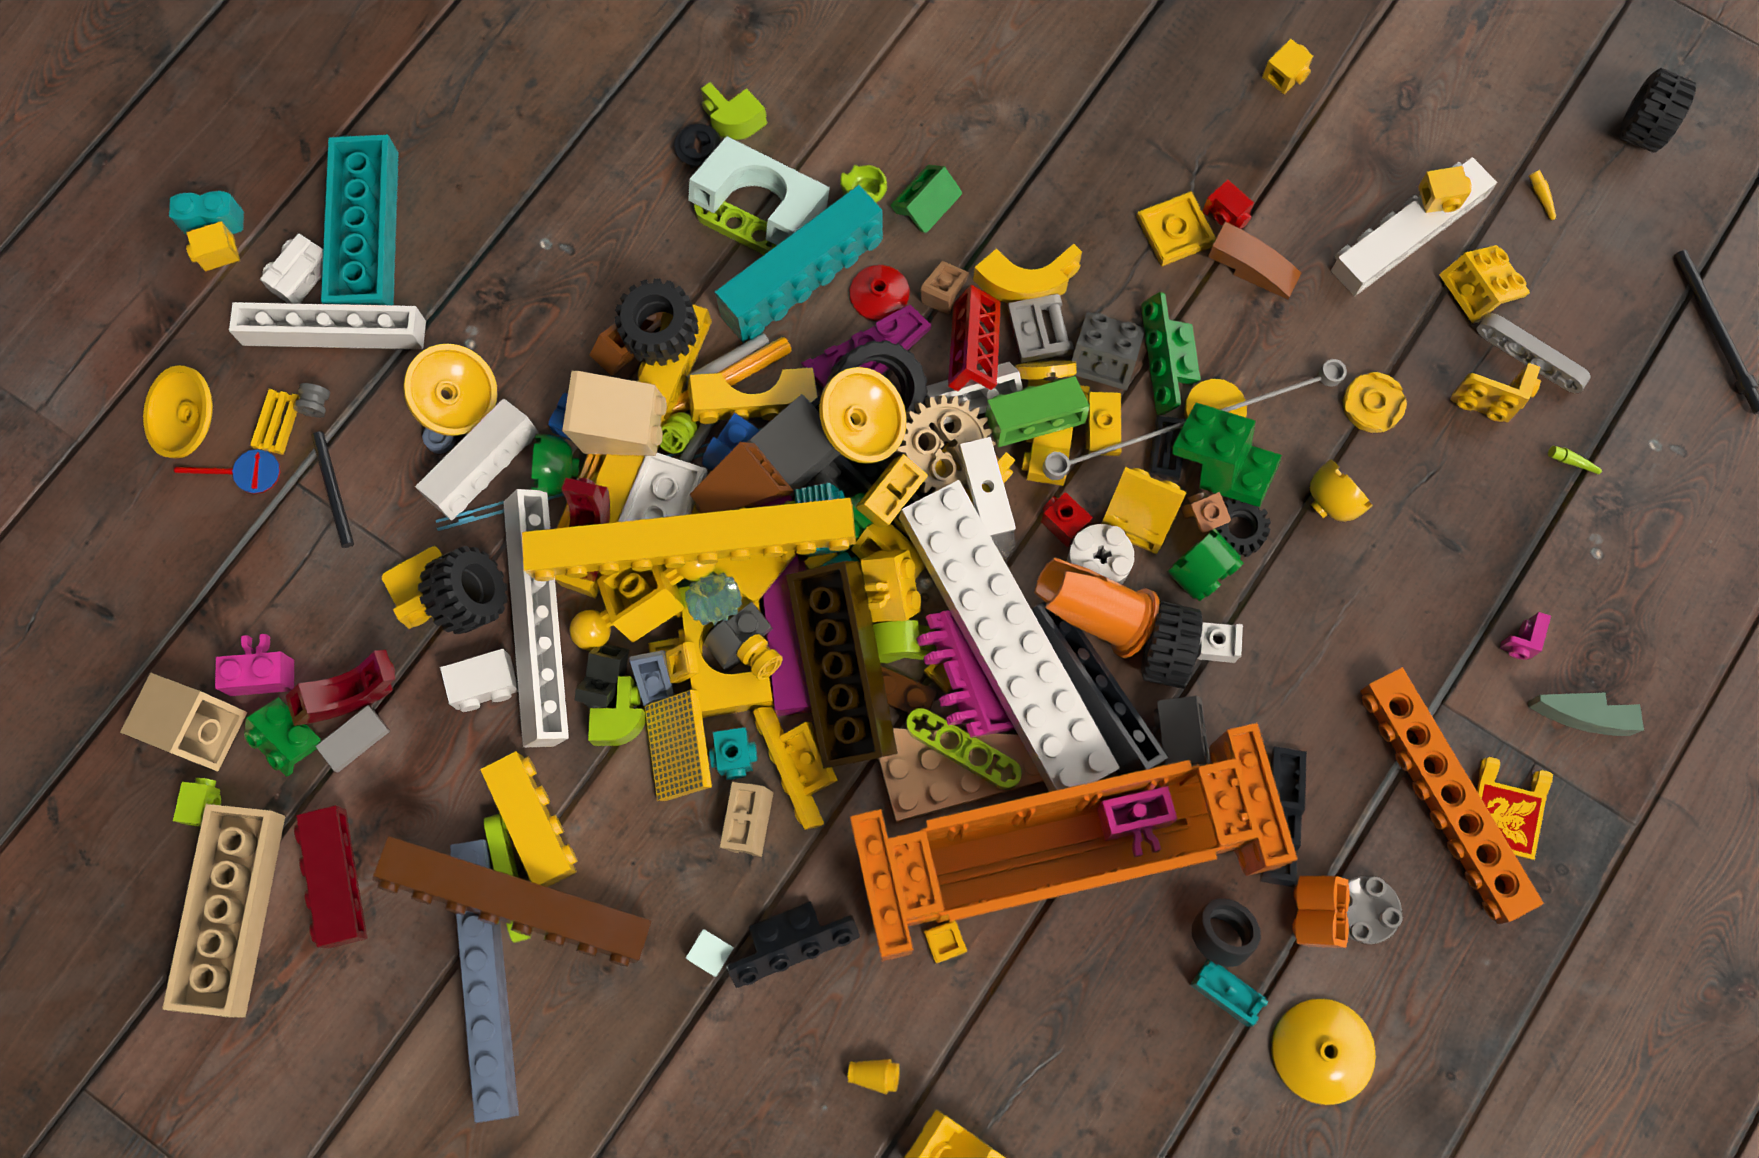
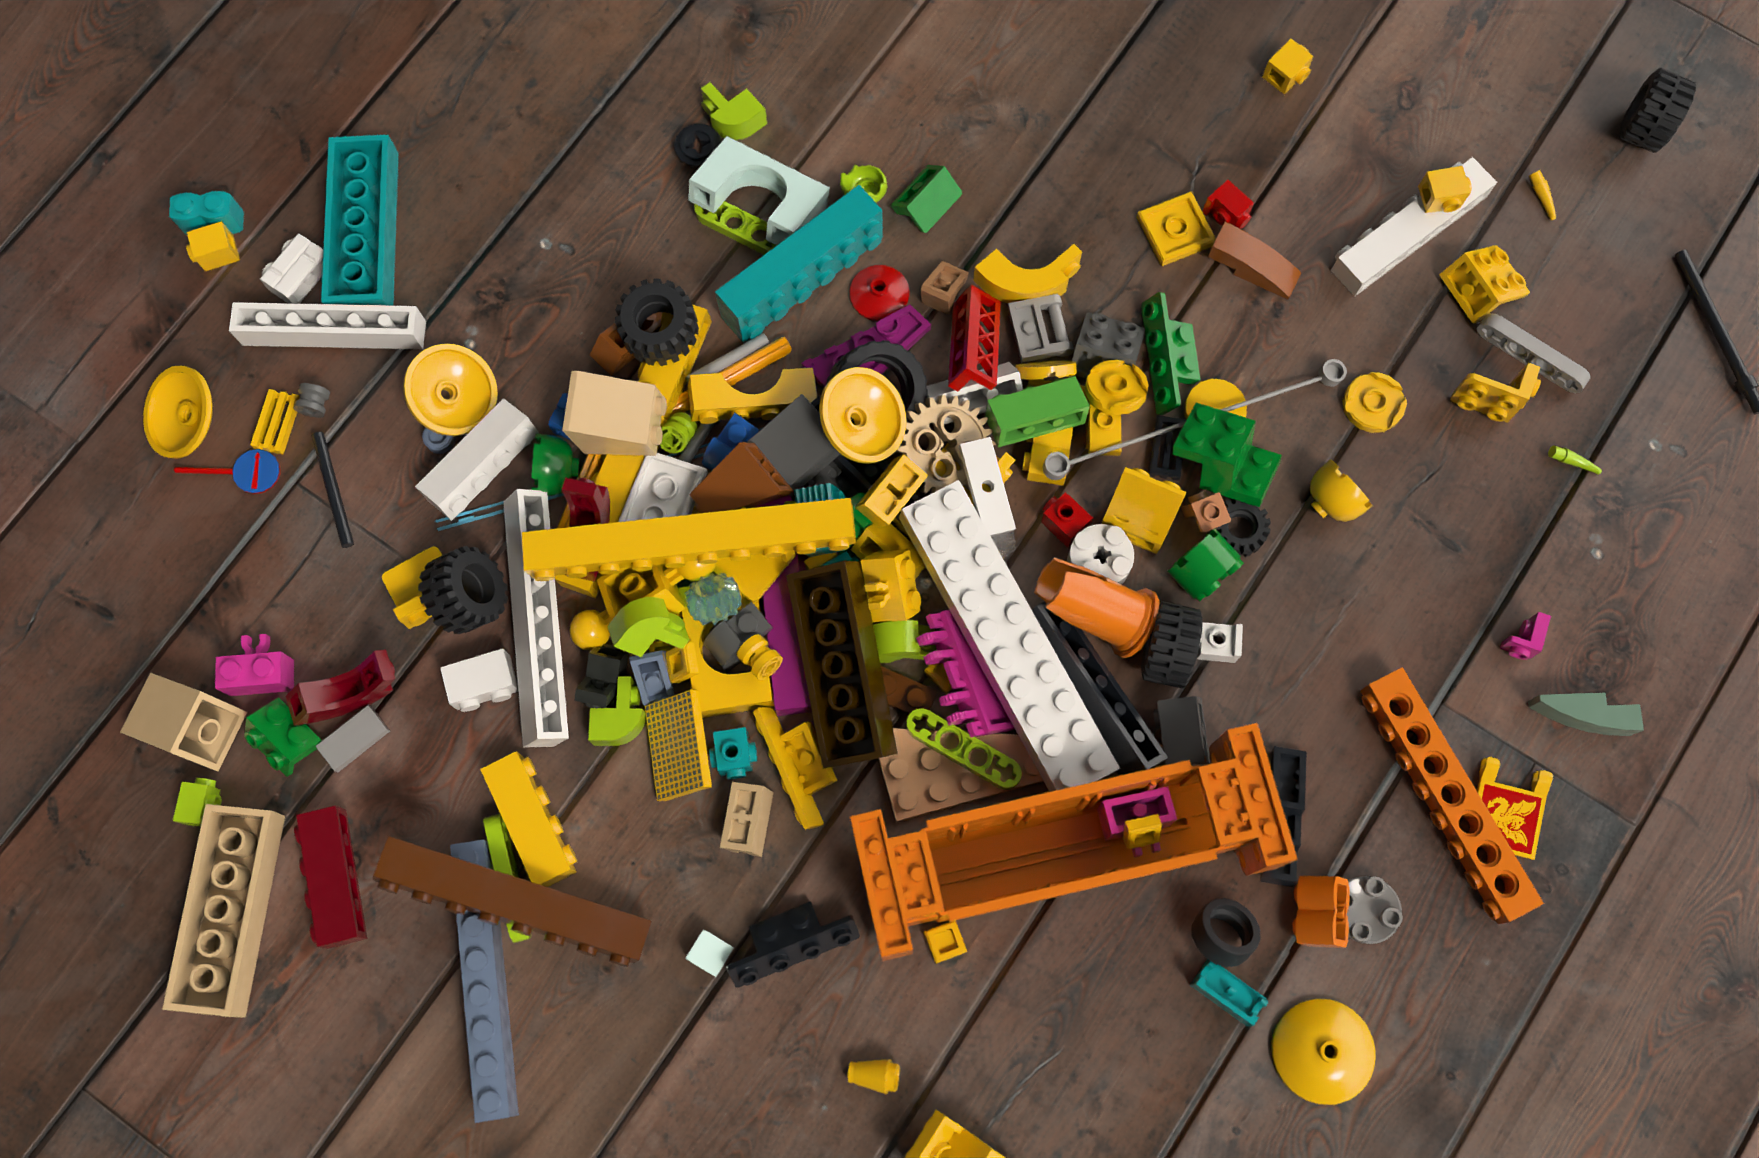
none -> lime brick [607,597,690,657]
none -> yellow tile [1085,360,1149,415]
none -> yellow tile [1123,814,1162,849]

